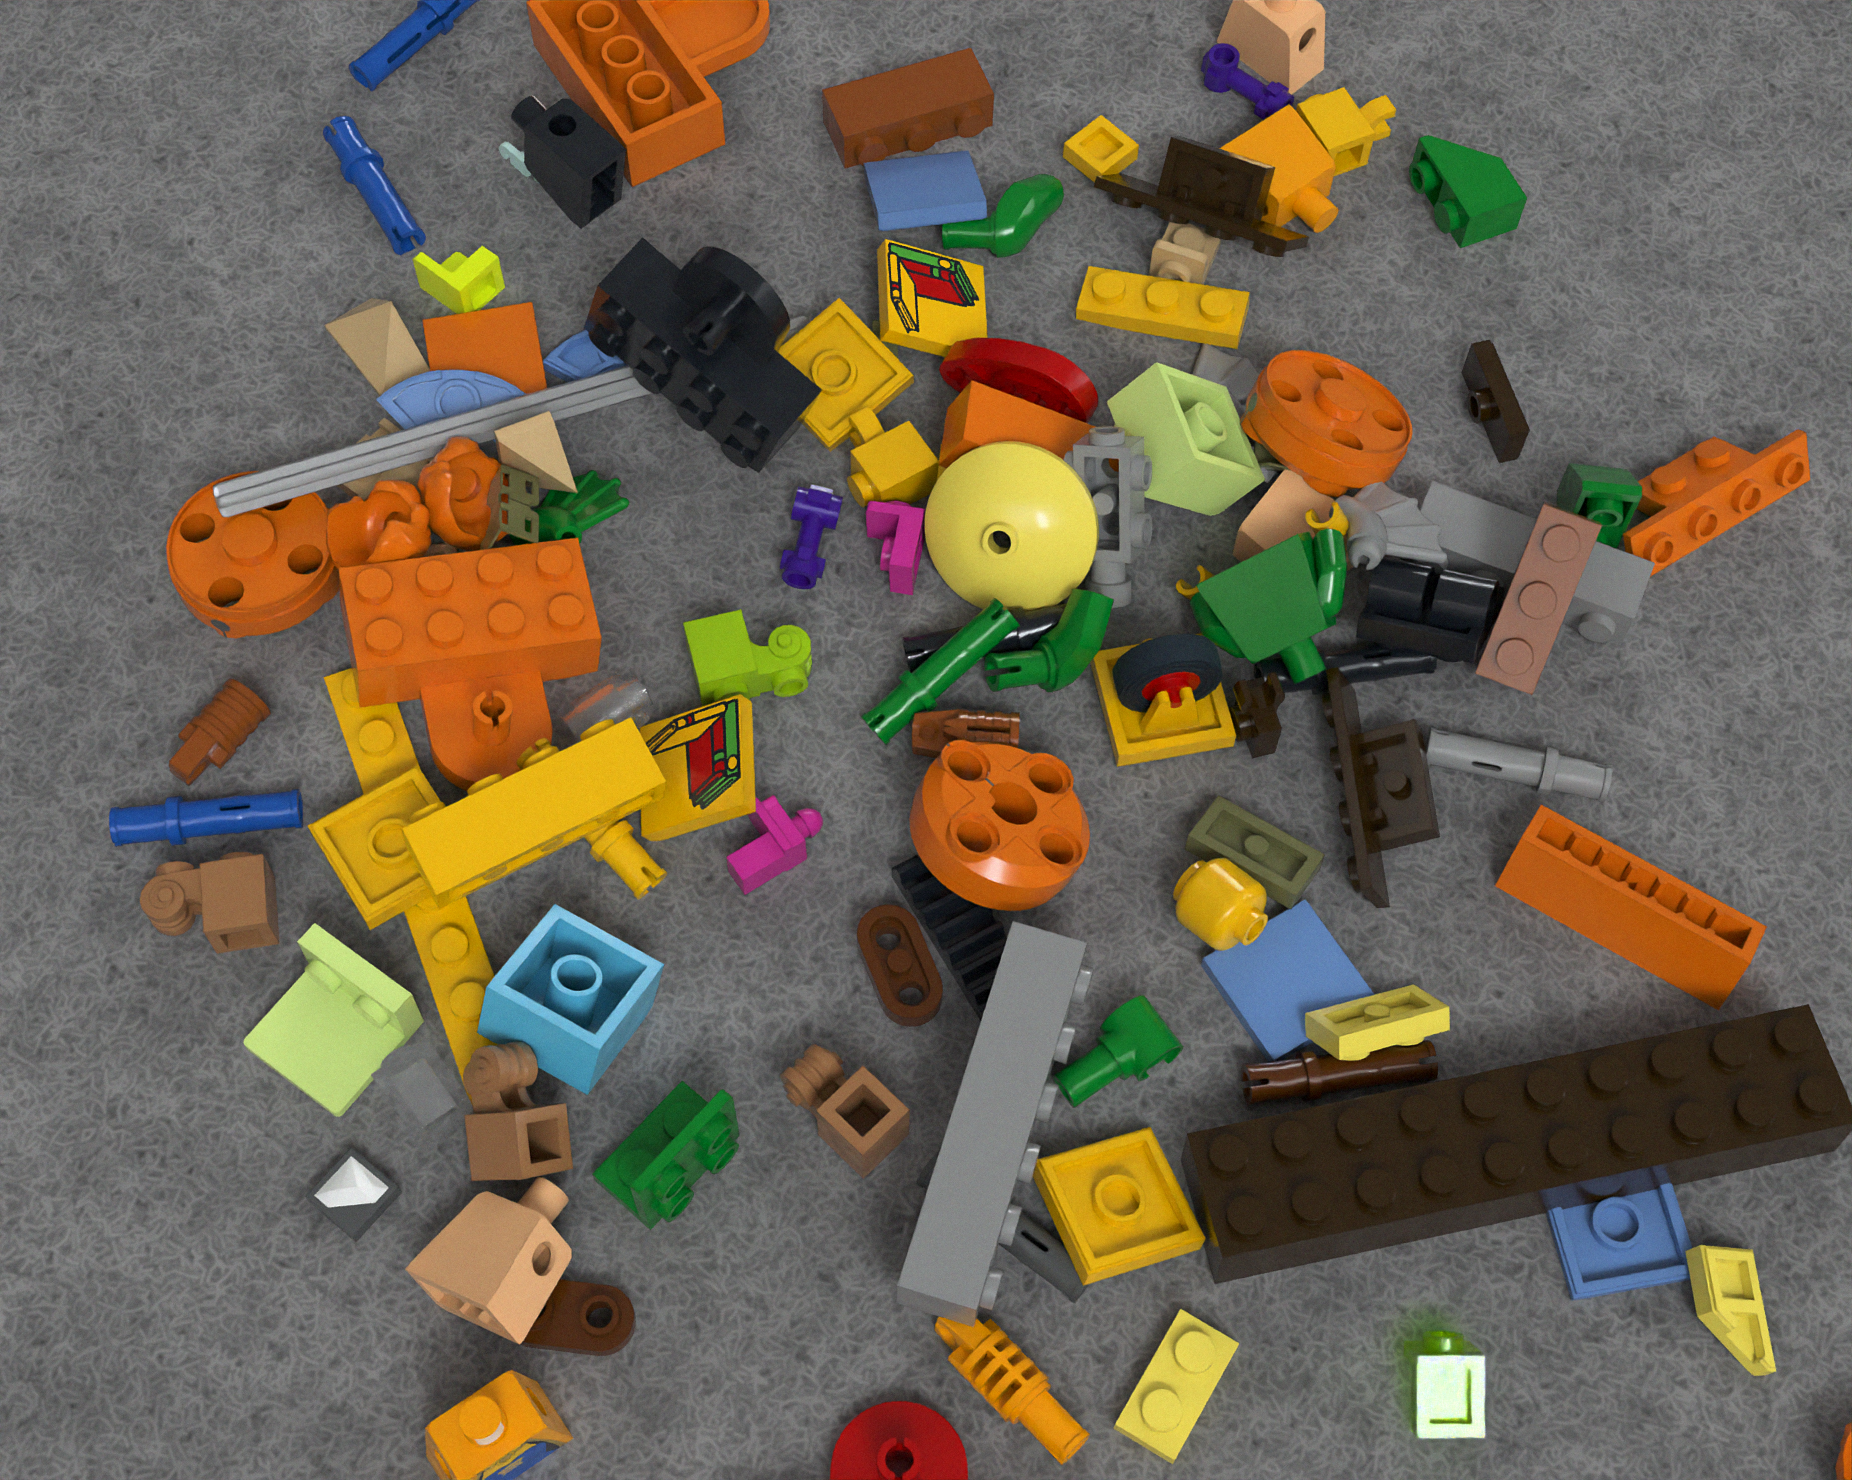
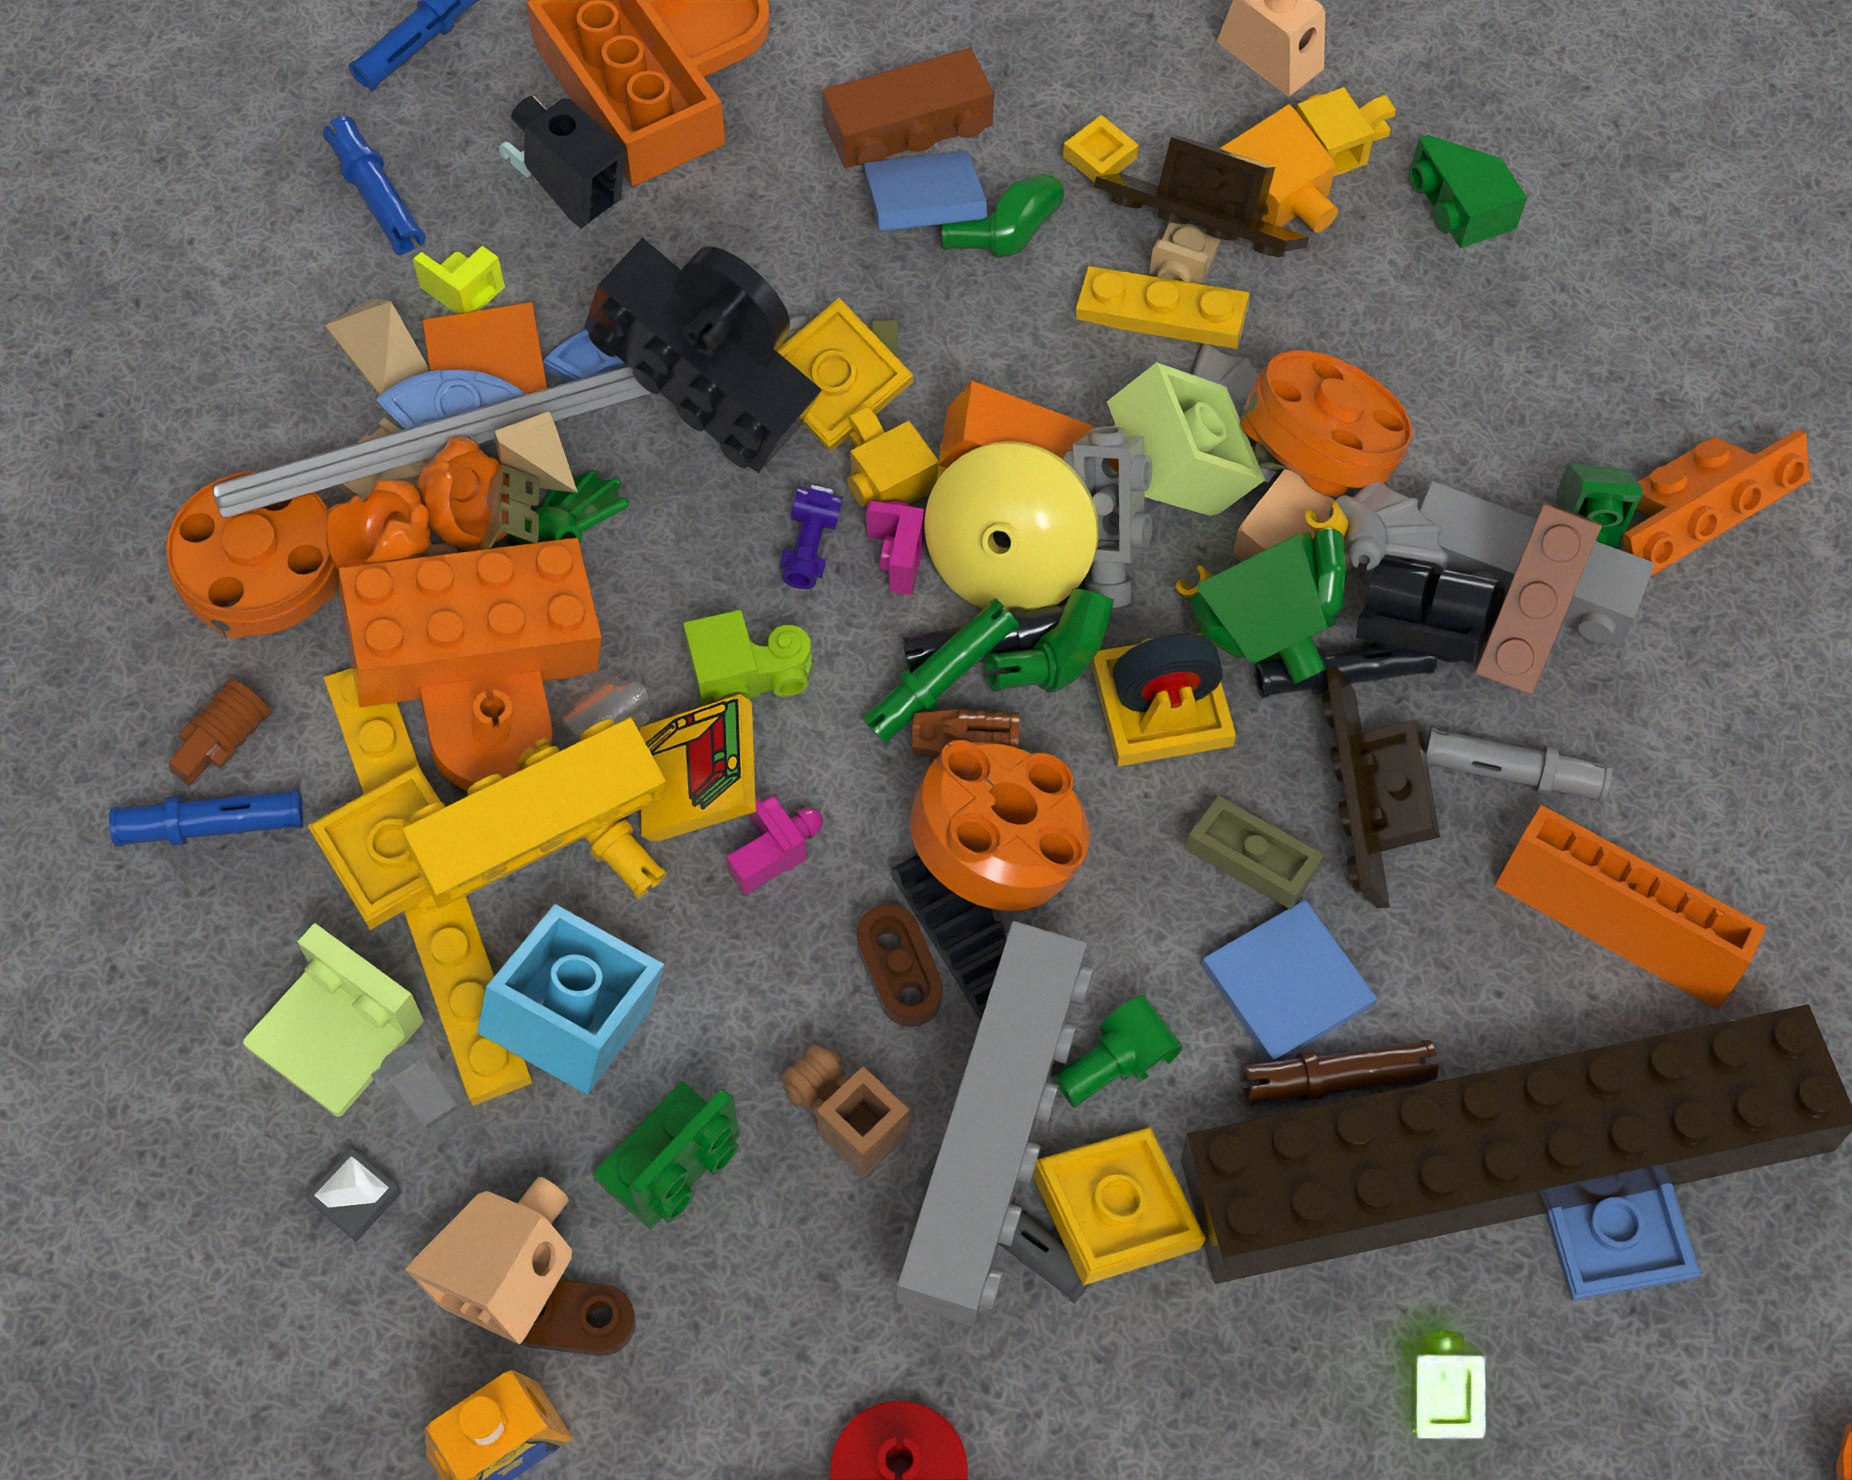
medium nougat brick [140,852,280,954] -> none
medium nougat brick [463,1041,573,1181] -> none
tile [877,239,988,357] -> none
light orange hinge [934,1316,1090,1465] -> none
red piece [939,338,1098,424] -> none
light yellow plate [1114,1309,1239,1464] -> none
yellow head [1173,858,1268,951] -> none
dark purple bar [1201,43,1294,120] -> none
dark brown plate [1229,672,1285,759] -> none
light yellow plate [1305,984,1450,1061] -> none
dark brown plate [1461,340,1530,463] -> none
light yellow tile [1685,1245,1776,1376] -> none

